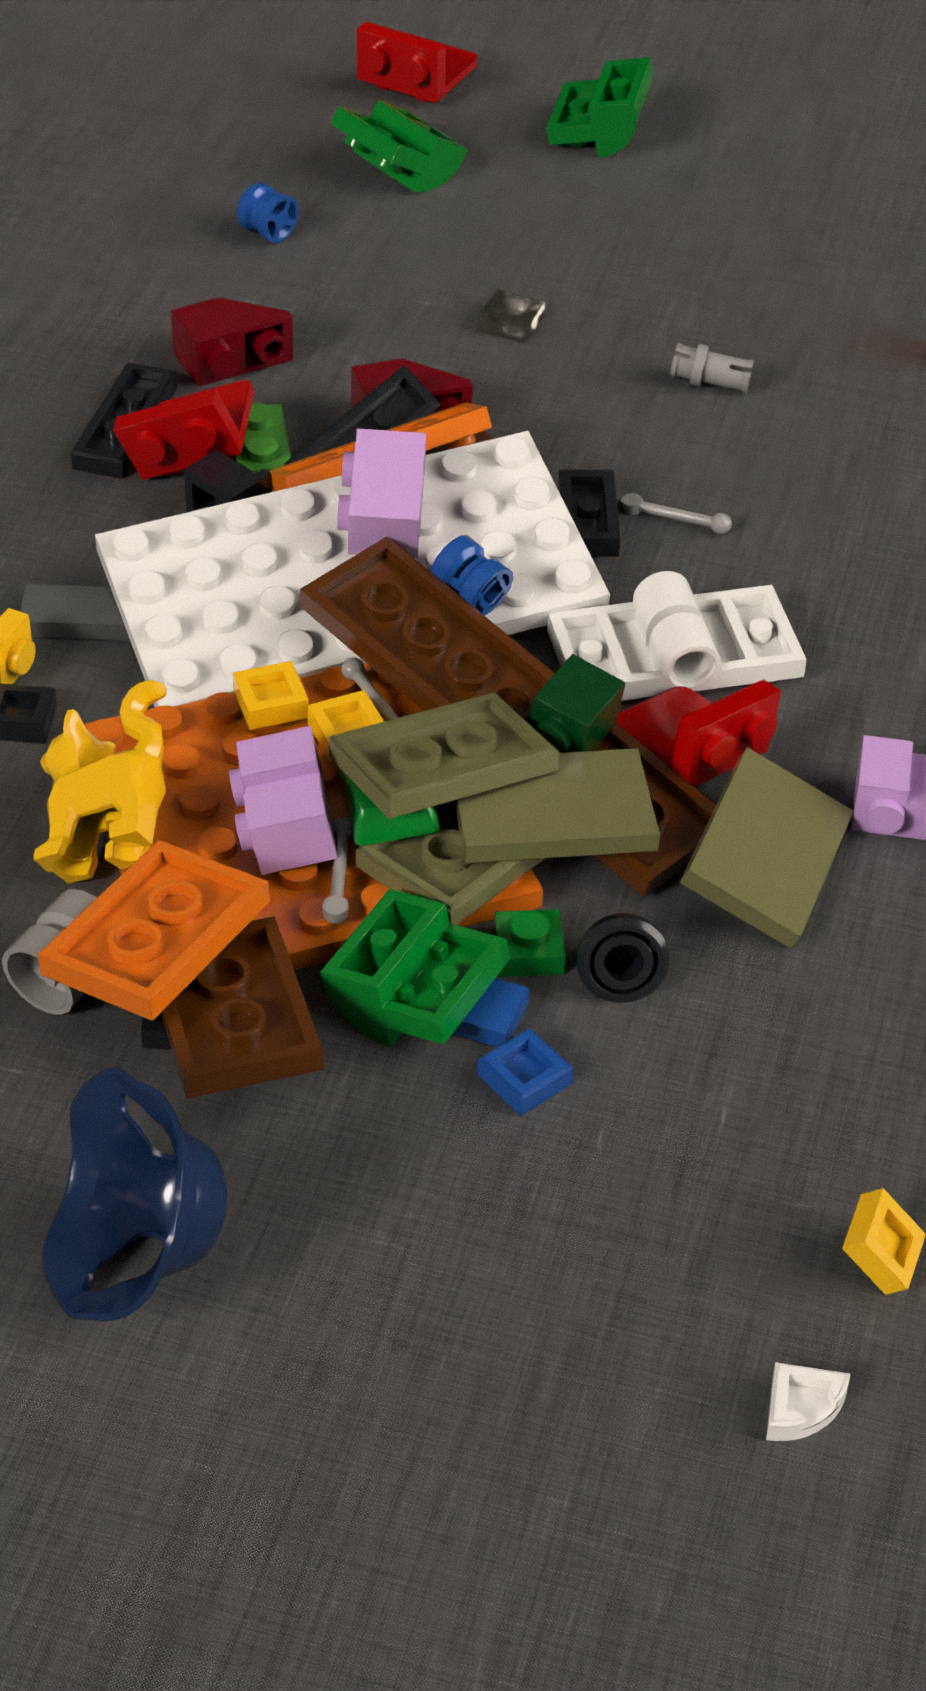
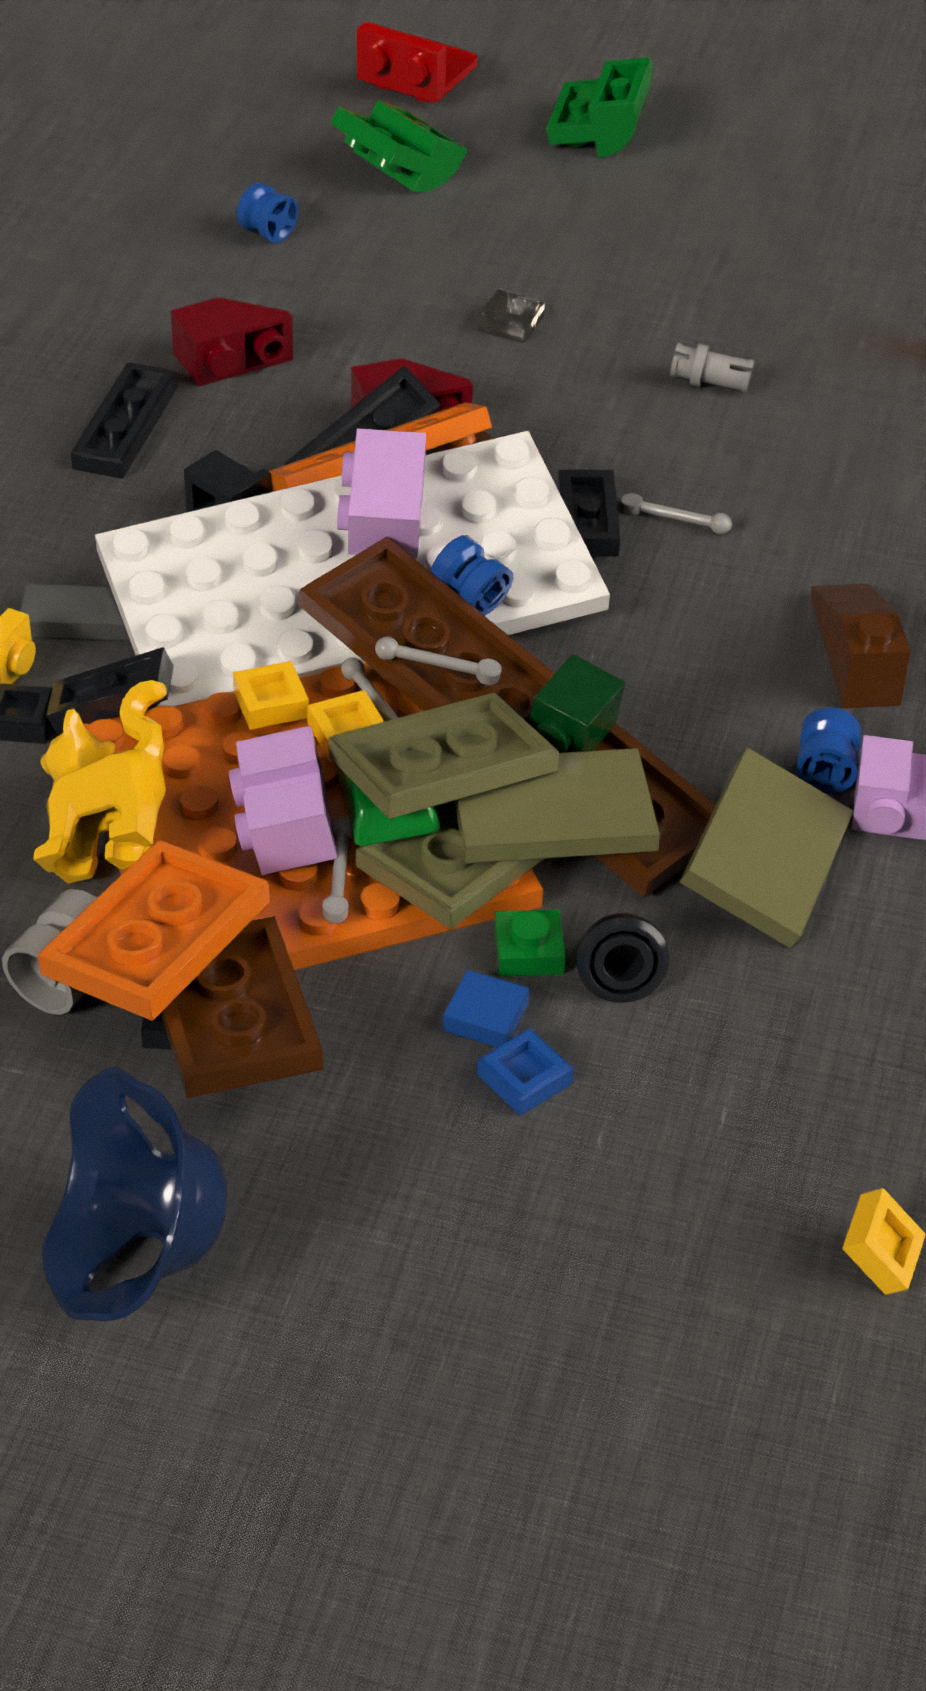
red bracket [113,379,255,480] -> none
bright green plate [234,403,291,473] -> none
green brick [320,889,510,1048] -> none
white plate [547,571,807,701] -> none
red bracket [616,679,782,787] -> none
white tile [766,1362,850,1441] -> none
none -> black plate [46,647,174,734]
none -> light grey hinge [375,636,502,685]
none -> blue wheel [796,707,862,794]
none -> reddish brown slope [810,584,911,708]

